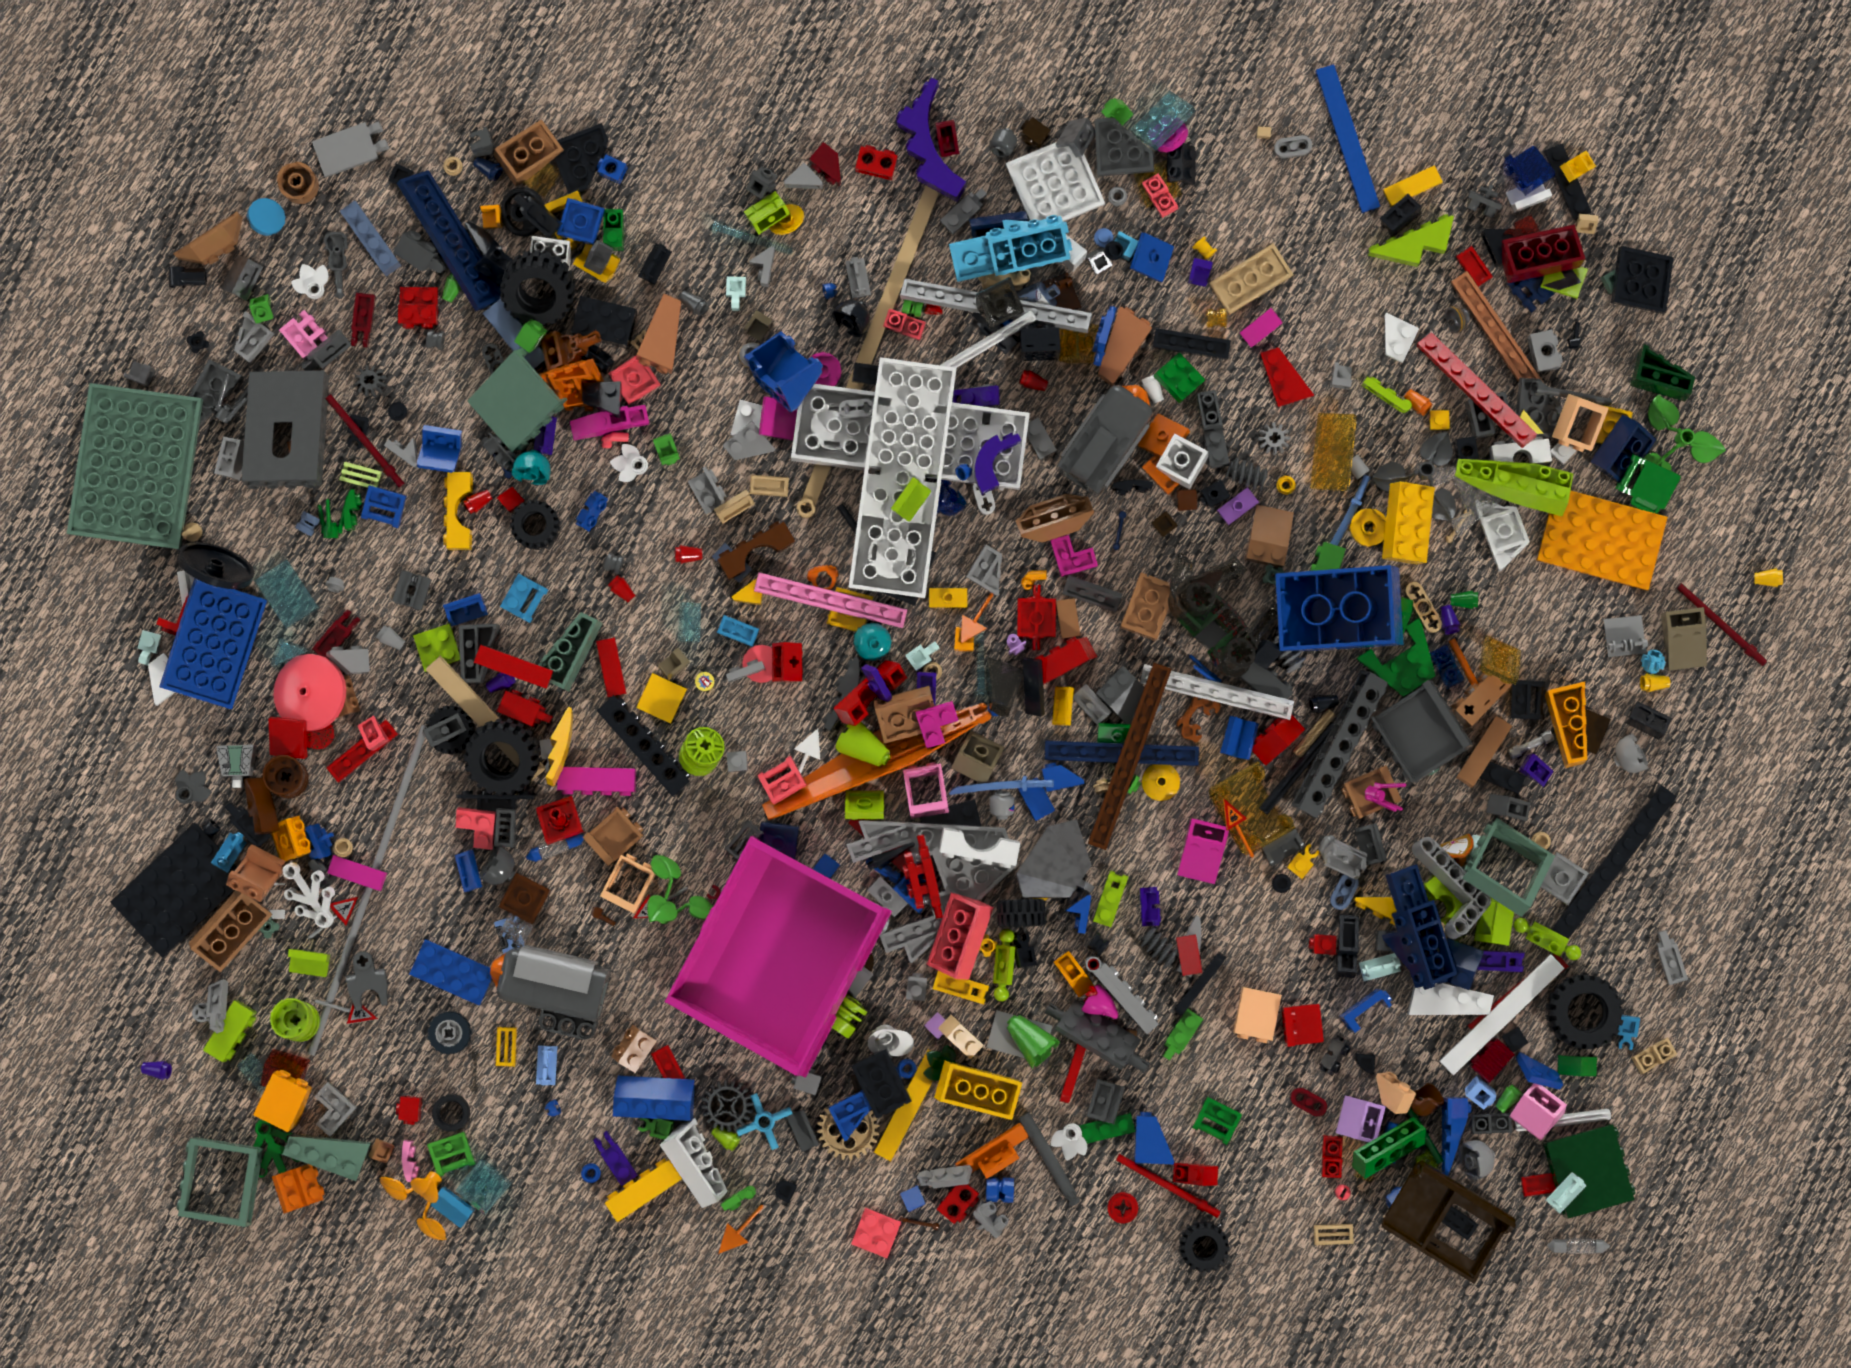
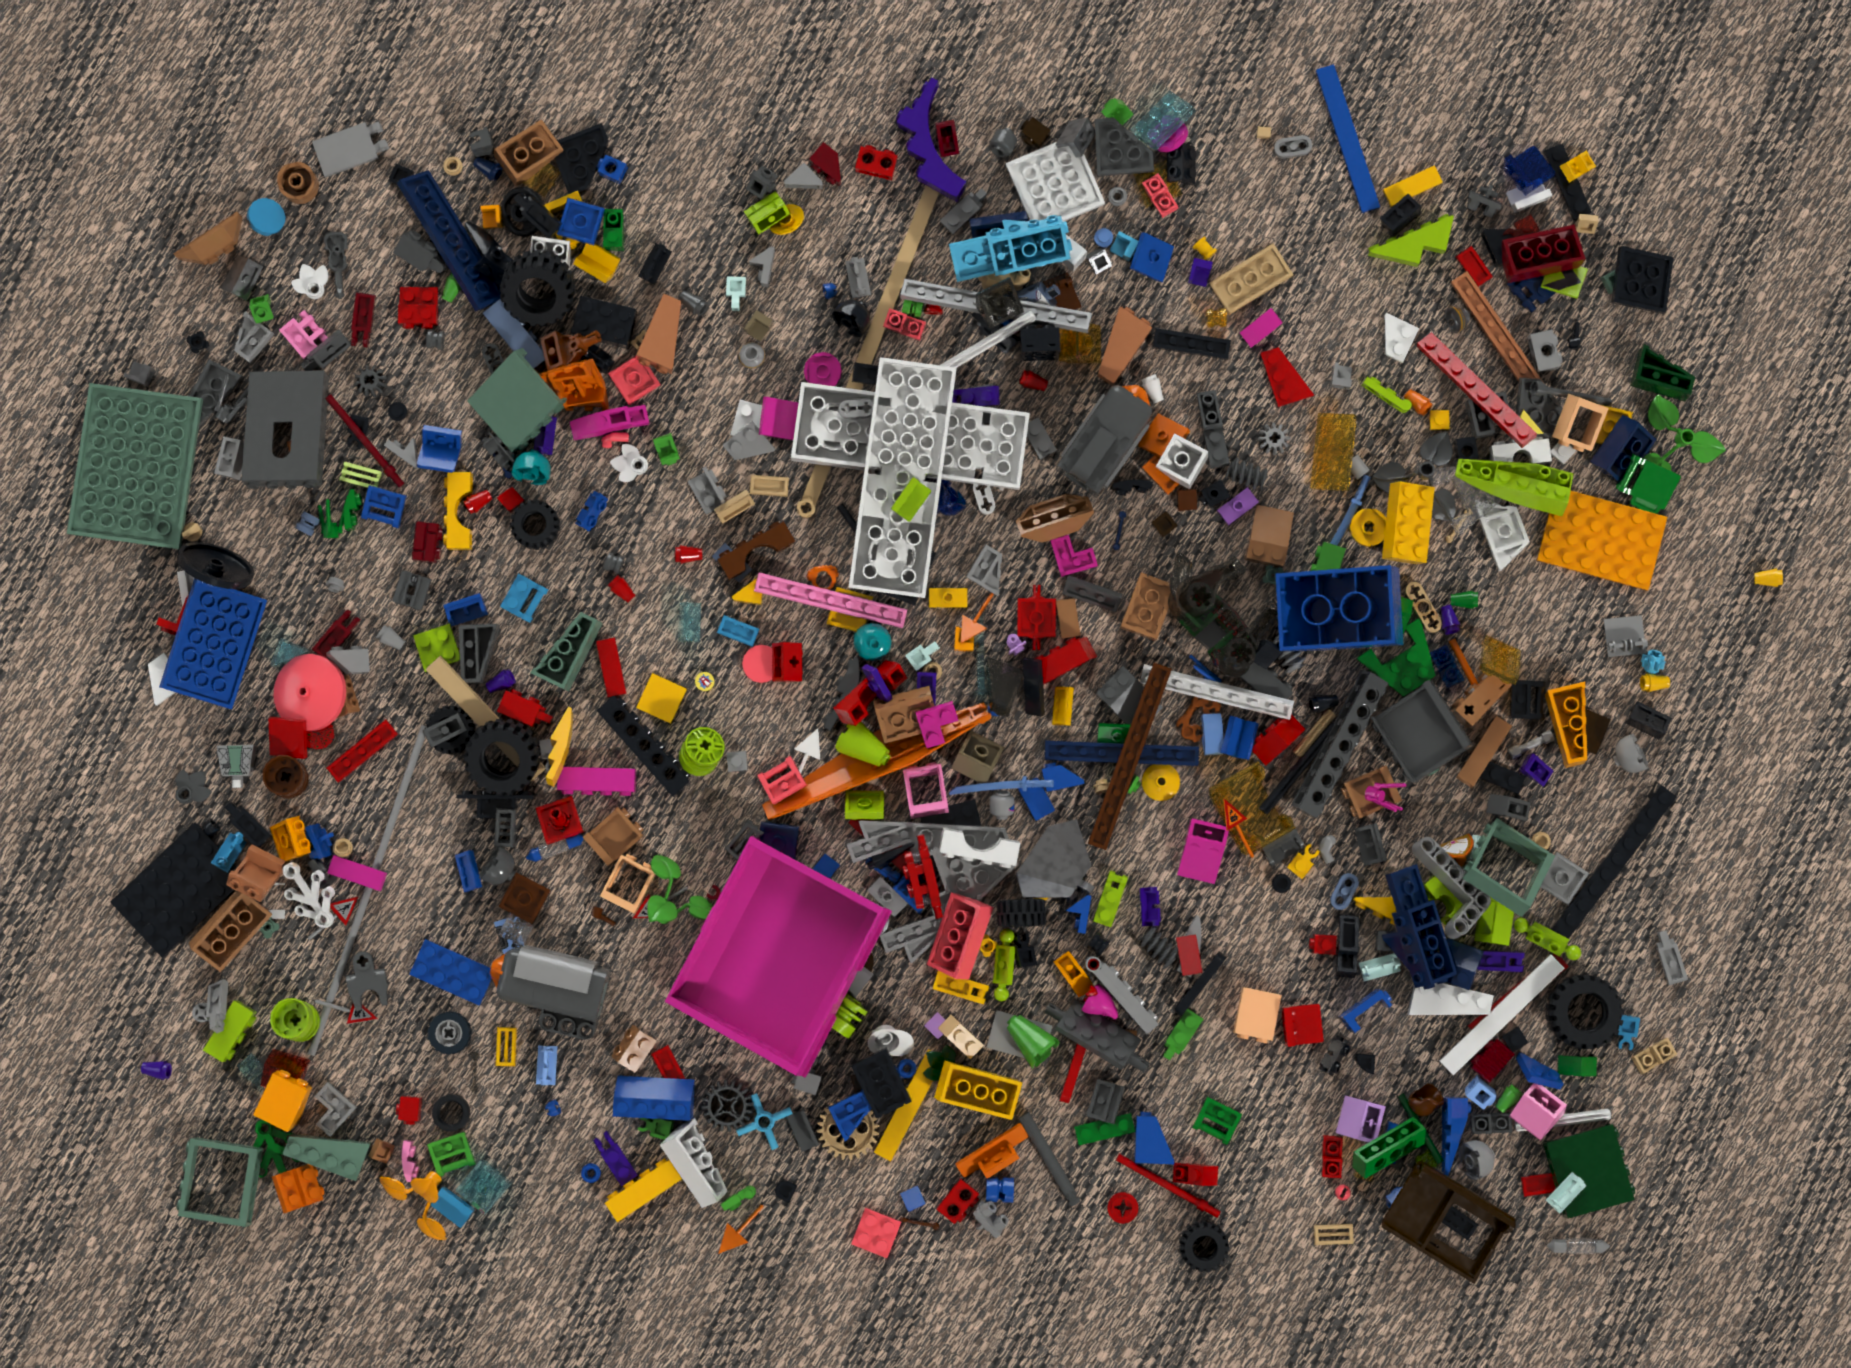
light aqua plate [137,630,162,665] -> none
black piece [168,266,207,288] -> none
reddish brown slope [244,777,279,835] -> none
clear light blue plate [255,559,319,629] -> none
lime panel [288,949,330,977] -> none
sand blue brick [340,201,402,276] -> none
coral slope [358,715,390,751] -> none
coral plate [455,807,496,850] -> none
red tile [474,645,553,689] -> none
bright green brick [514,320,547,353] -> none
black wing [582,381,622,418] -> none
flat silver panel [583,240,613,275] -> none
dark tan panel [658,647,690,680] -> none
clear light blue bar [711,220,793,255] -> none
lime cone [711,1125,741,1151] -> none
light grey plate [726,659,766,683] -> none
blue windscreen [744,331,823,413] -> none
light grey bracket [906,973,927,1001] -> none
light grey hinge [917,1165,972,1189] -> none
blue hinge [955,464,972,481] -> none
dark purple arch [974,433,1021,495] -> none
light orange arm [1021,570,1047,590] -> none
white plate [1051,1123,1087,1161] -> none
light grey plate [1073,684,1111,725] -> none
blue plate [1092,306,1117,366] -> none
black plate [1105,241,1123,261] -> none
green plate [1153,352,1205,403] -> none
yellow plate [1276,476,1296,495] -> none
dark red plate [1290,1087,1327,1117] -> none
light grey hinge [1324,839,1367,880] -> none
light nougat slope [1376,1072,1416,1114] -> none
dark tan slope [1660,607,1707,671] -> none
dark red bar [1676,583,1767,666] -> none
none -> dark red brick [412,521,444,564]
none -> medium blue slope [1201,713,1224,756]

